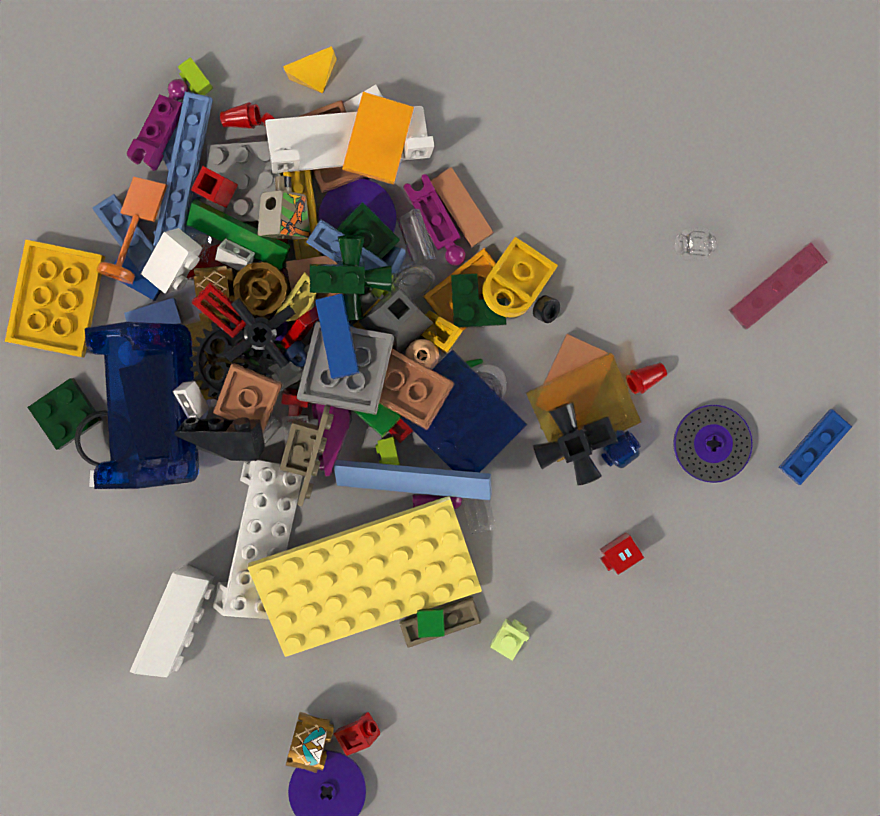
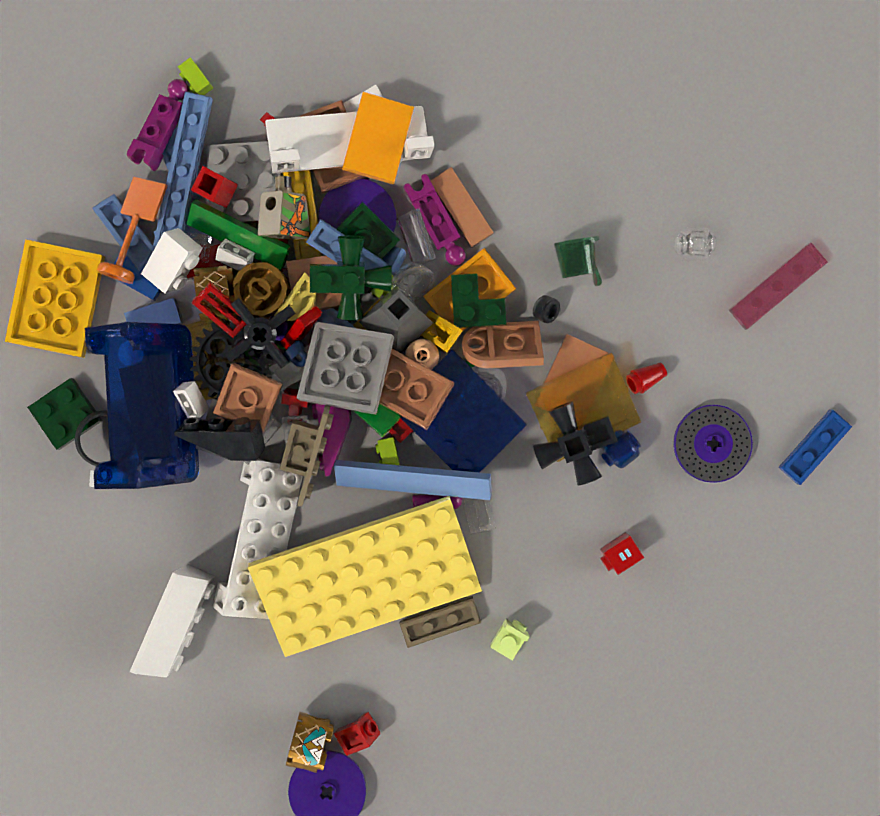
red cone [220,102,261,129] -> none
yellow slope [283,46,336,93] -> none
blue tile [315,294,359,380] -> none
green tile [417,608,445,638] -> none
yellow tile [483,237,558,317] -> none
none -> nougat tile [462,321,544,368]
none -> clear green hat [554,236,602,286]

